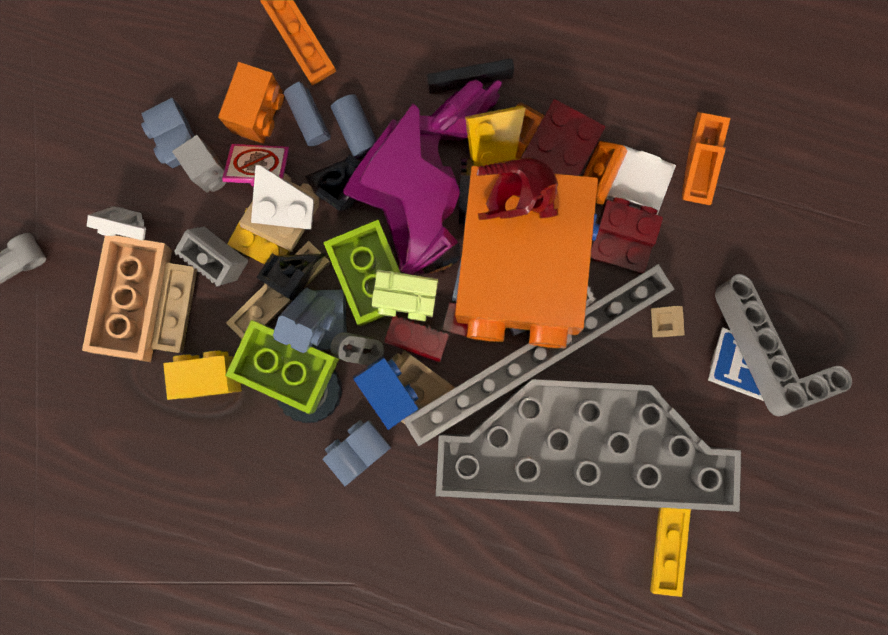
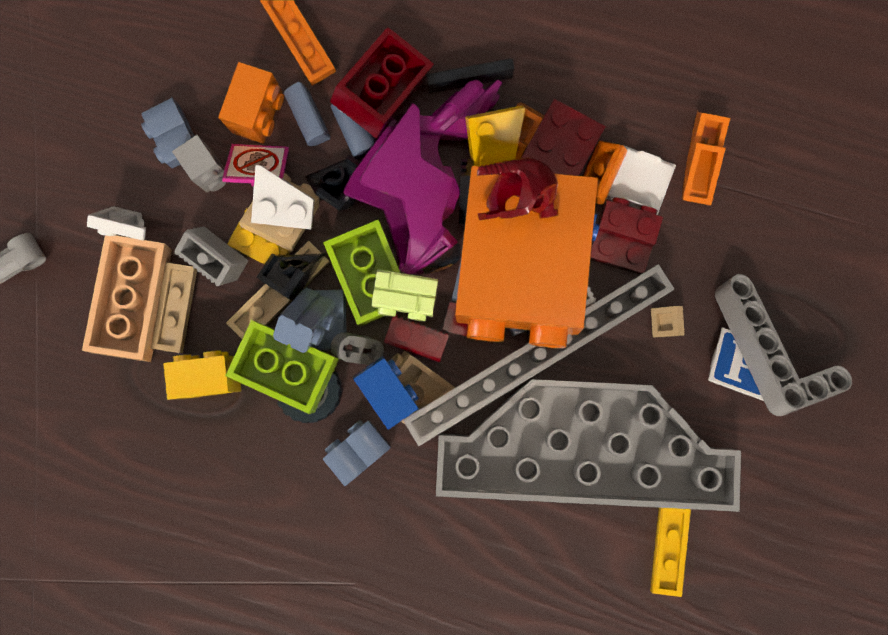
none -> dark red brick [330,27,434,139]

